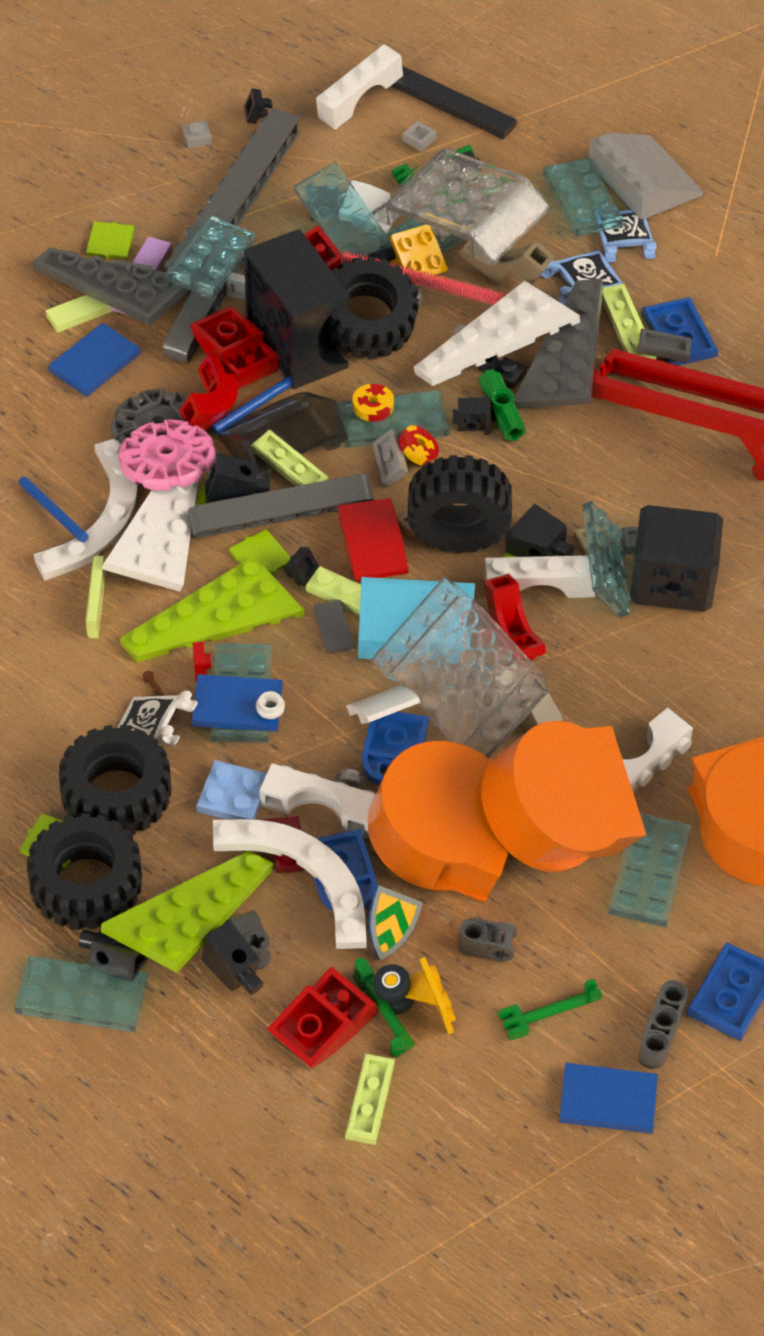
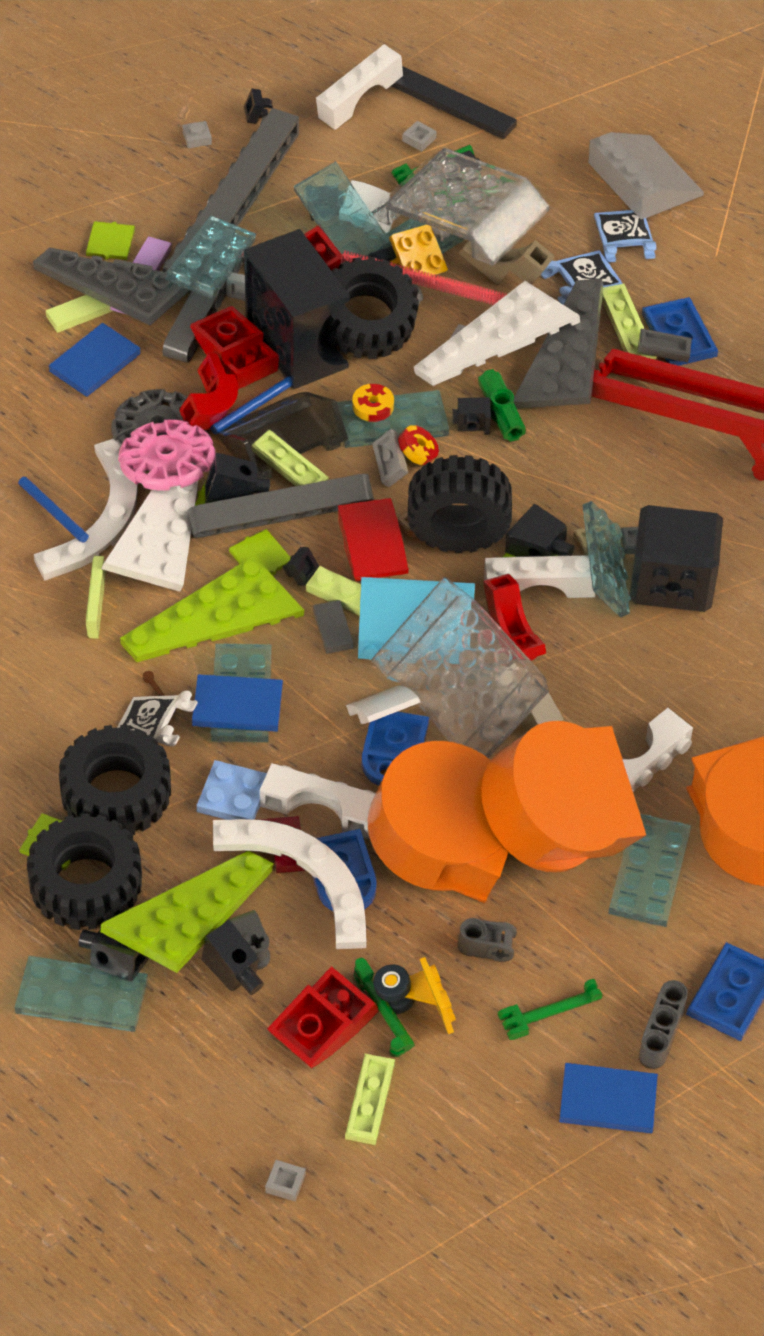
red plate [192,642,212,682] -> none
white plate [256,691,285,719] -> none
light grey plate [336,769,364,789] -> none
shield [368,885,423,960] -> none
black plate [478,355,527,390] -> none
clear light blue plate [543,158,623,236] -> none
none -> light grey plate [265,1160,306,1202]

